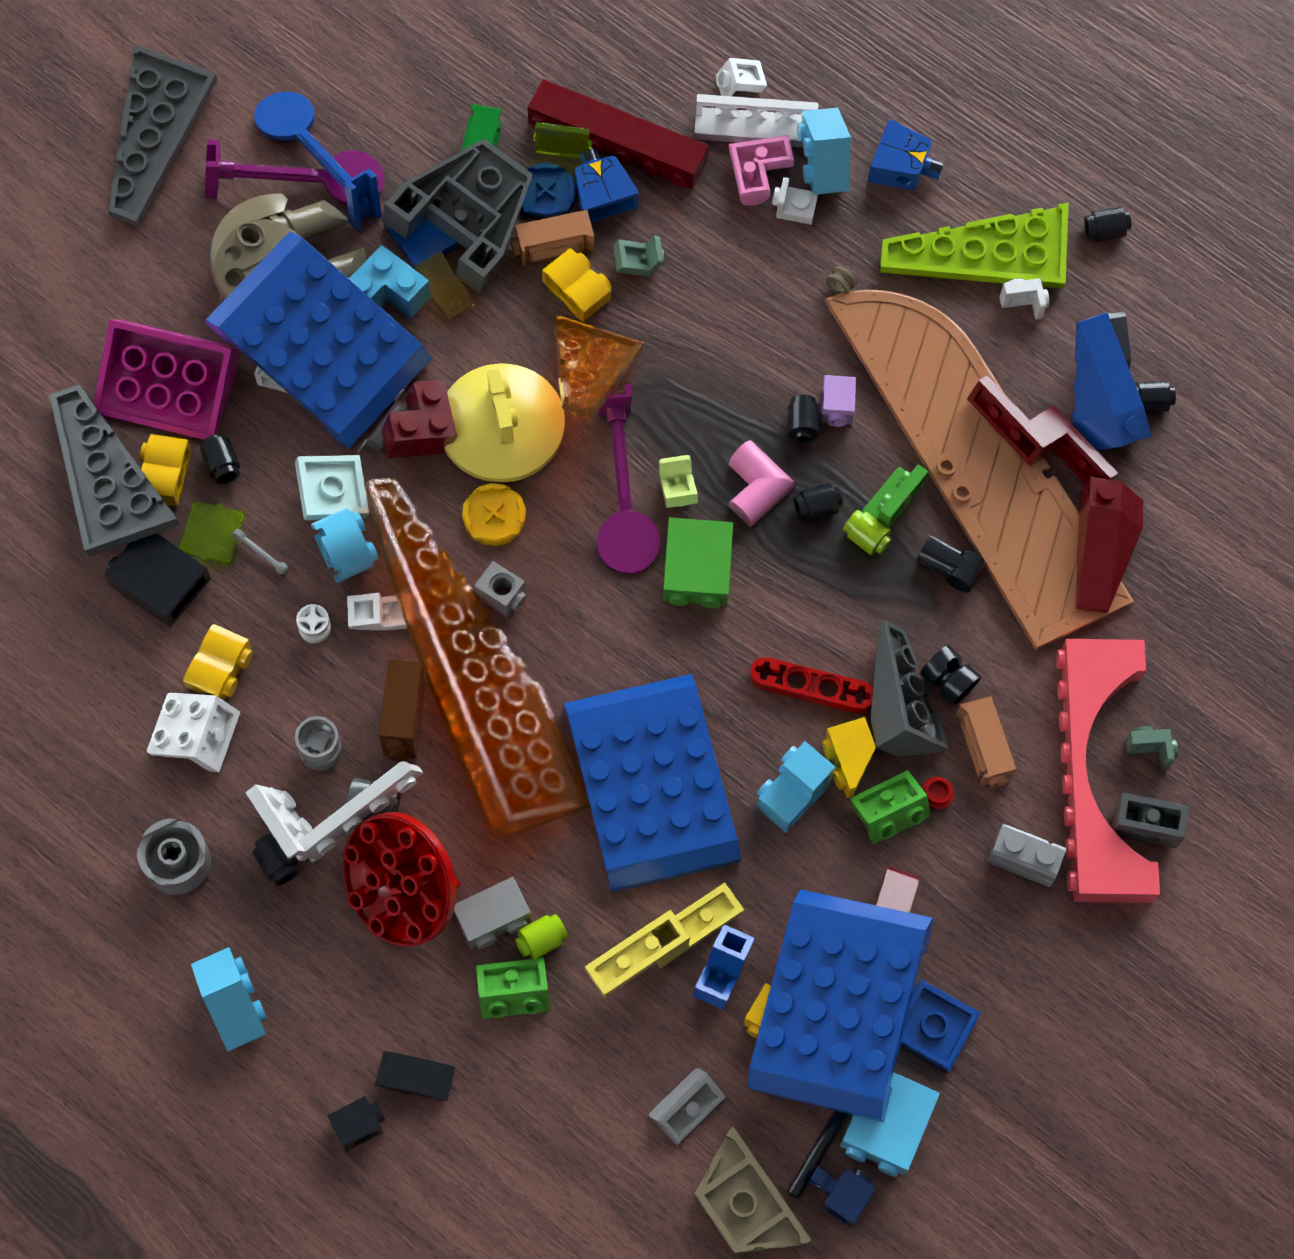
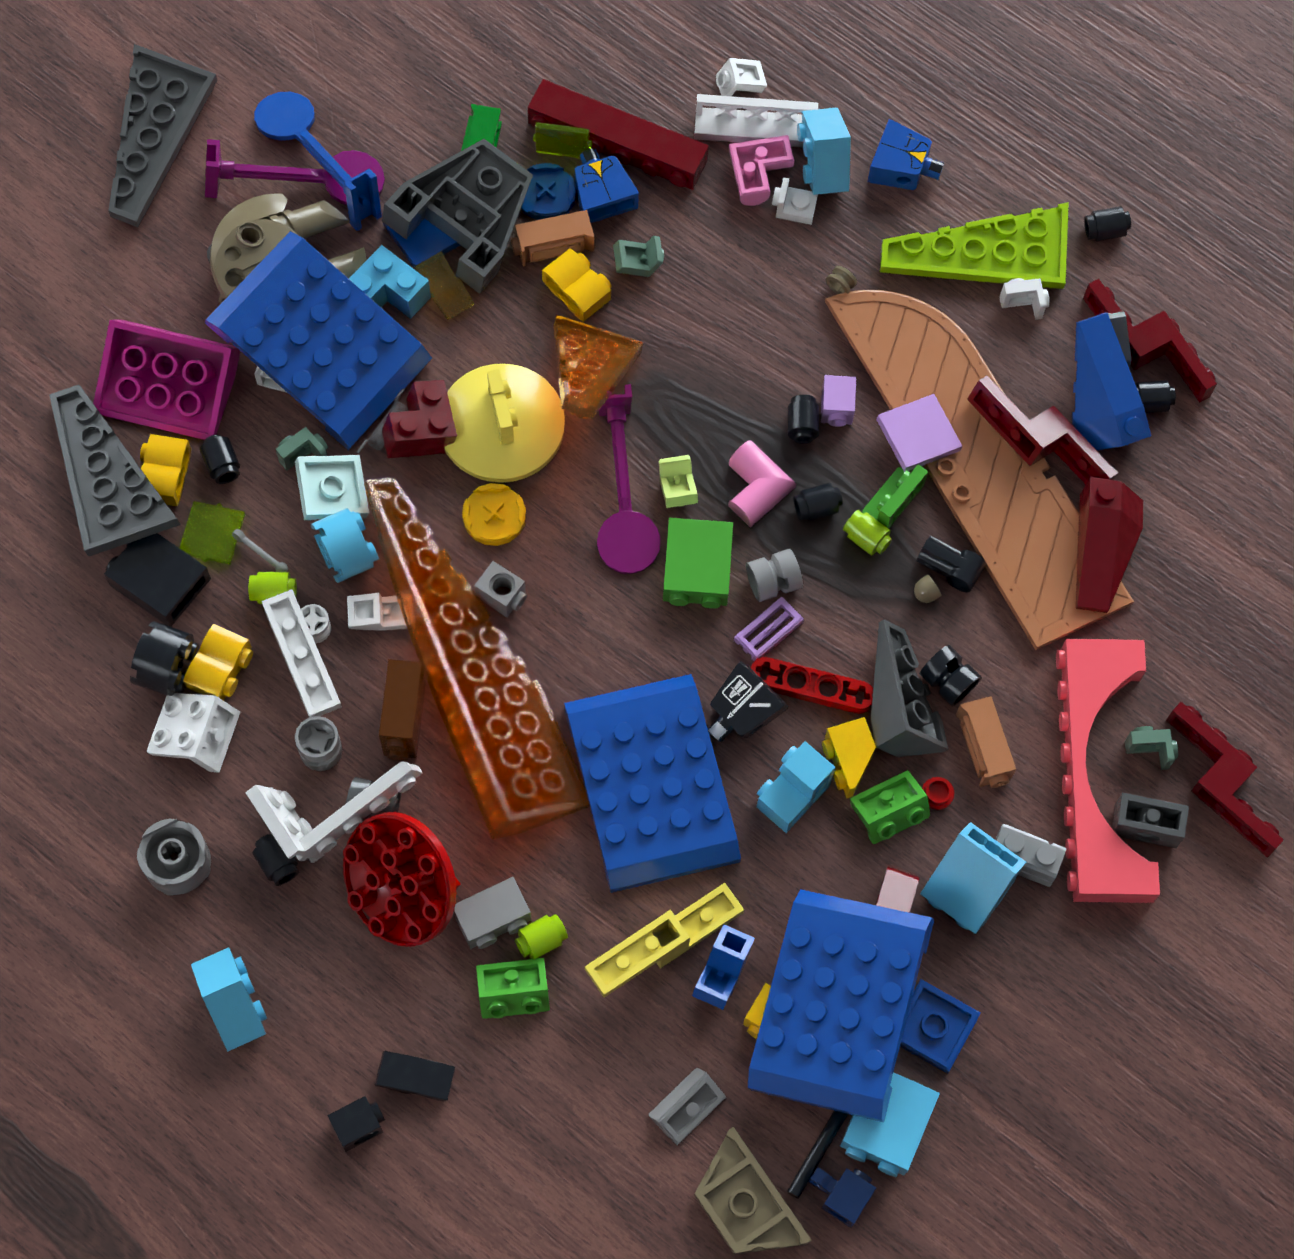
none -> black brick [130,621,200,696]
none -> lime brick [248,572,297,604]
none -> white fence [261,589,342,717]
none -> sand green bracket [275,427,328,471]
none -> black torso [708,661,789,742]
none -> lavender tile [734,596,804,661]
none -> light grey wheel [746,549,803,602]
none -> lavender tile [876,394,962,472]
none -> dark tan hinge [914,574,942,603]
none -> medium azure brick [920,822,1026,934]
none -> dark red bracket [1083,278,1217,403]
none -> dark red bracket [1166,702,1284,858]

